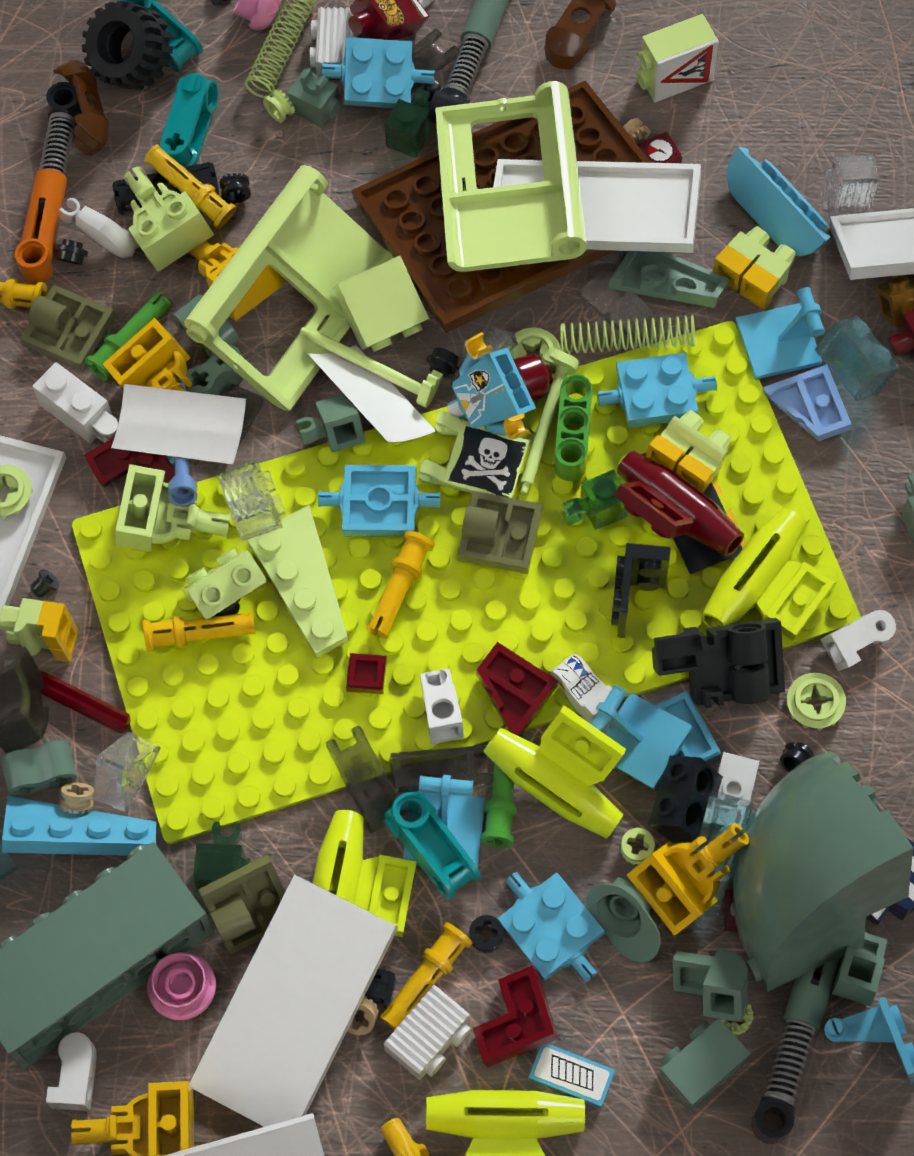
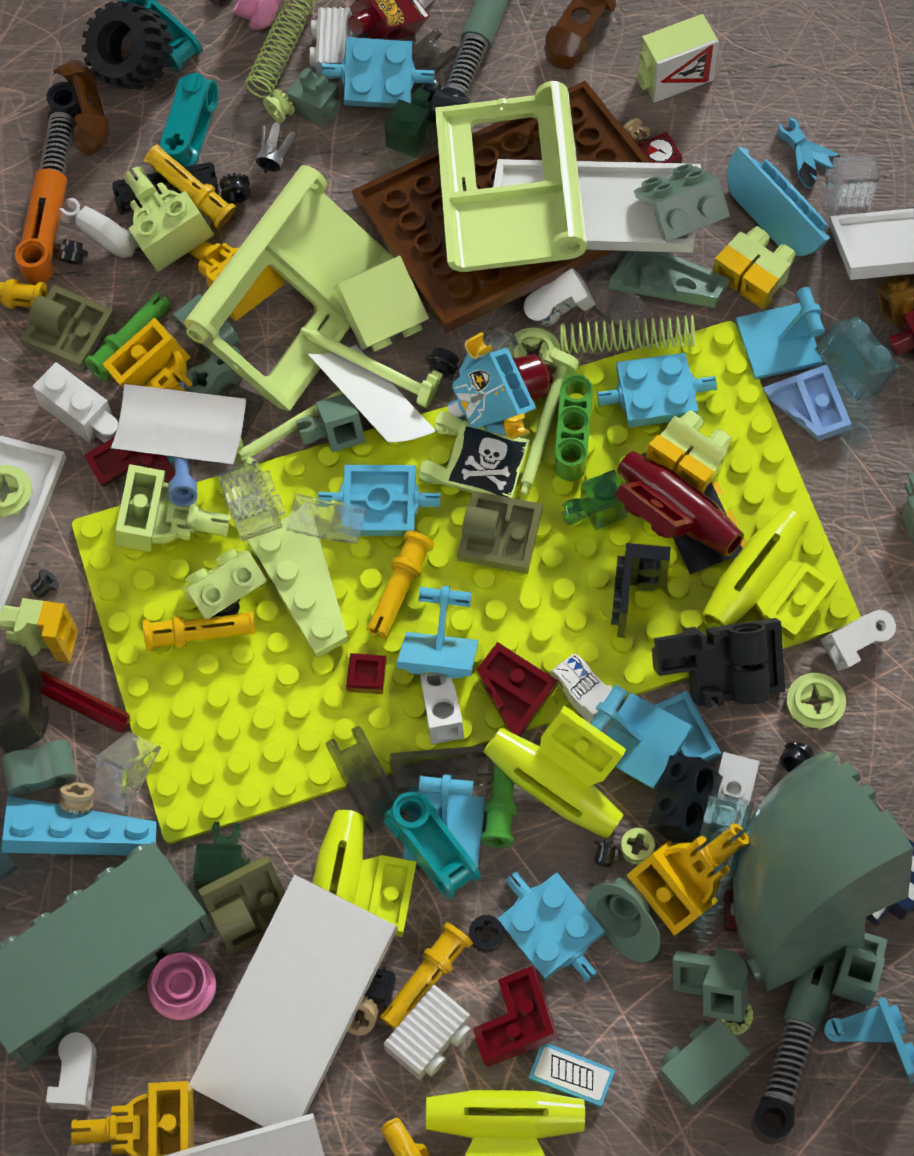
none -> yellowish green piece [234,390,344,471]
none -> flat silver piece [256,122,295,173]
none -> clear slope [286,493,366,544]
none -> medium azure plate [397,586,479,678]
none -> white leg [524,268,596,327]
none -> black piece [594,840,620,867]
none -> sand green bracket [634,164,730,242]
none -> medium azure piece [777,117,846,189]

